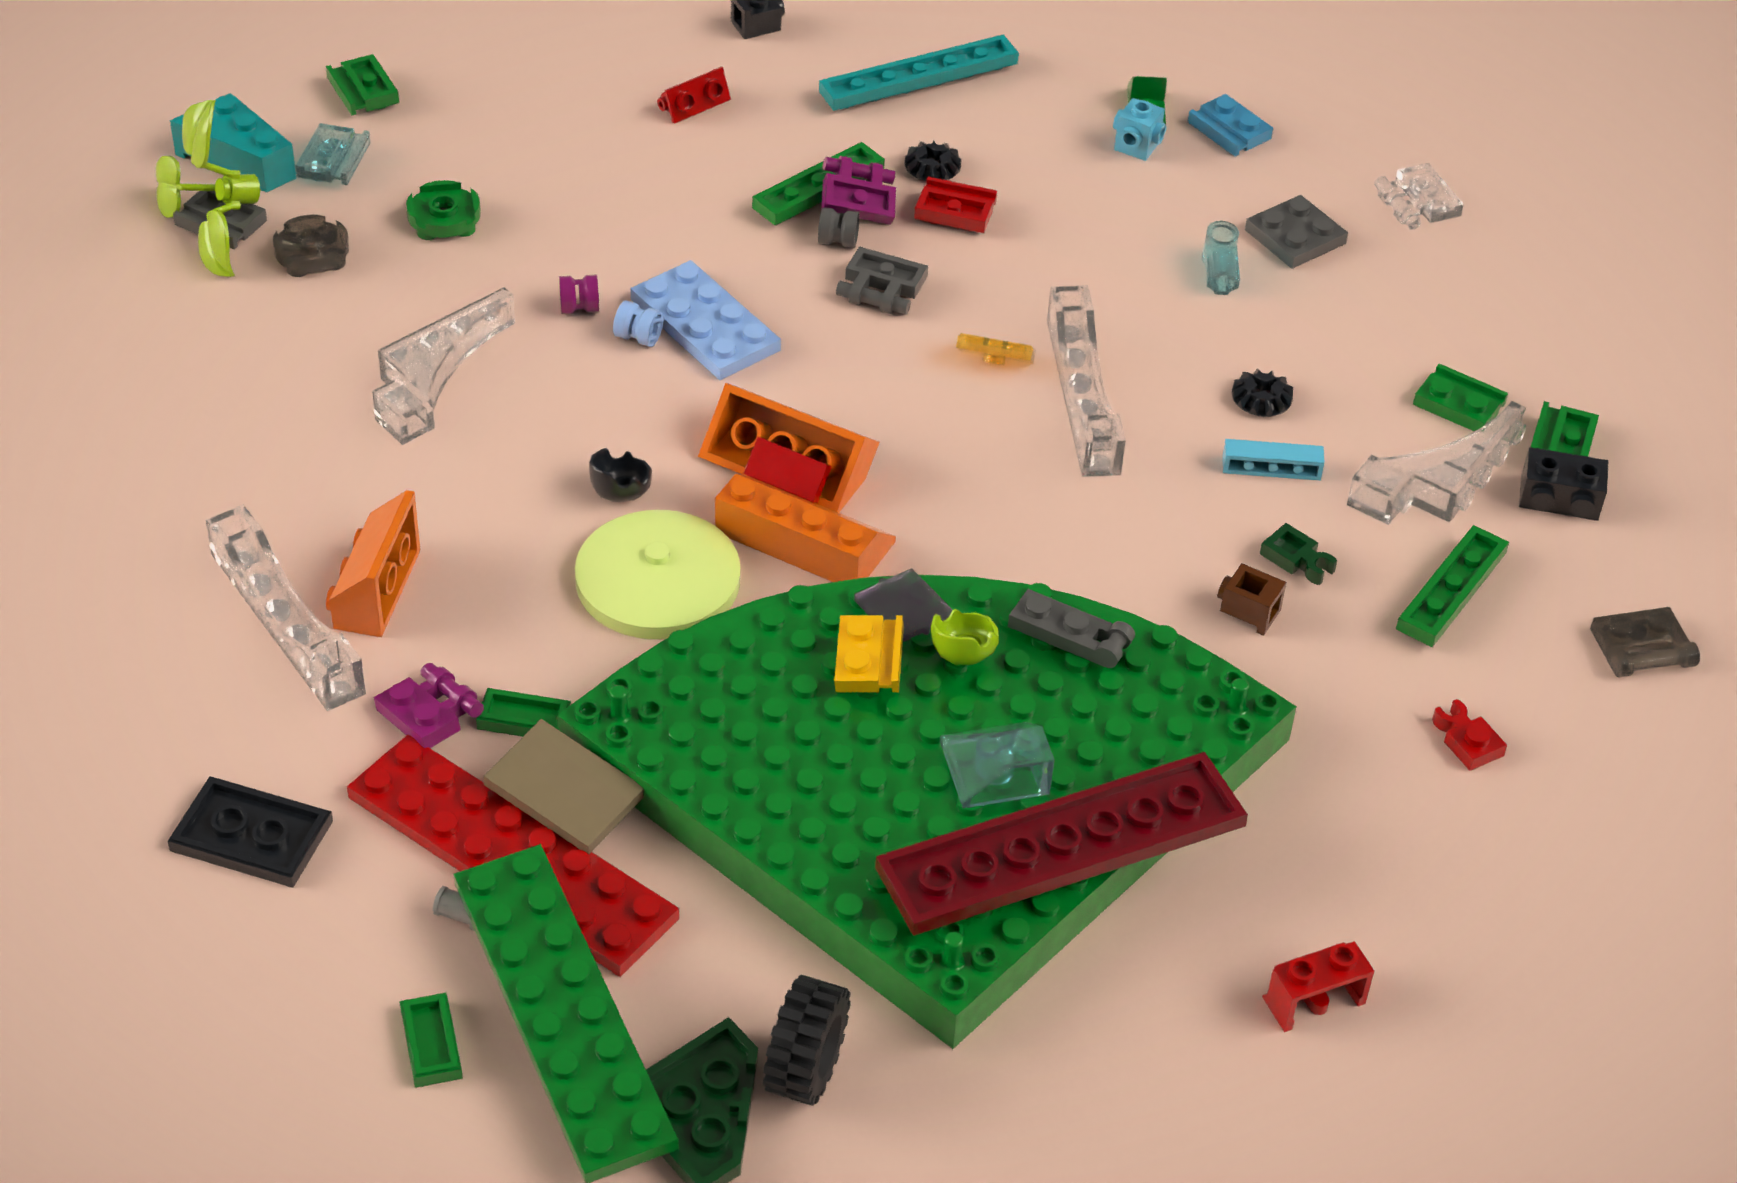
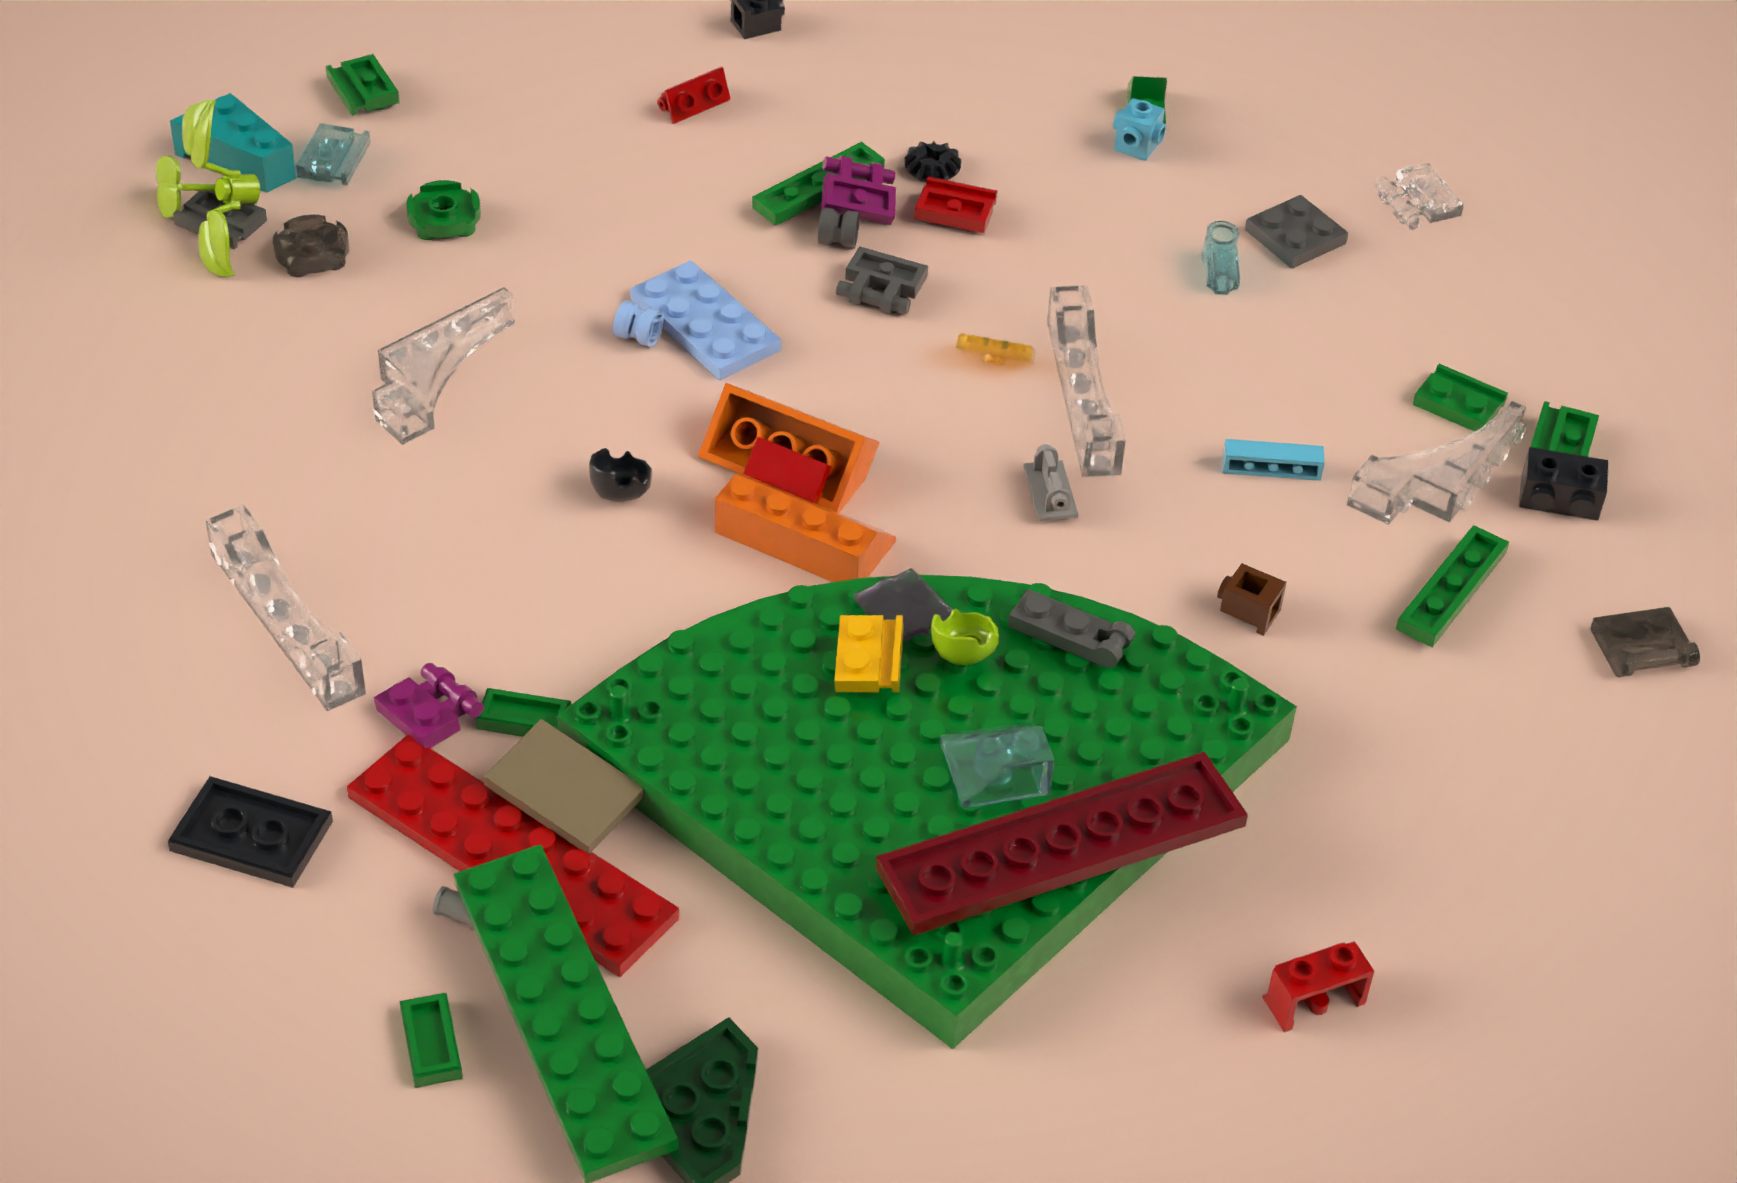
orange slope [326,490,421,638] -> none
magenta wheel [559,274,599,314] -> none
yellowish green dish [575,510,740,639] -> none
black tyre [763,974,851,1106] -> none
teal plate [819,34,1019,111] -> none
dark azure plate [1188,94,1273,157] -> none
black gear [1232,368,1293,417] -> none
dark green plate [1260,523,1337,585] -> none
red plate [1432,699,1507,771] -> none
none -> light grey hinge [1024,444,1079,521]

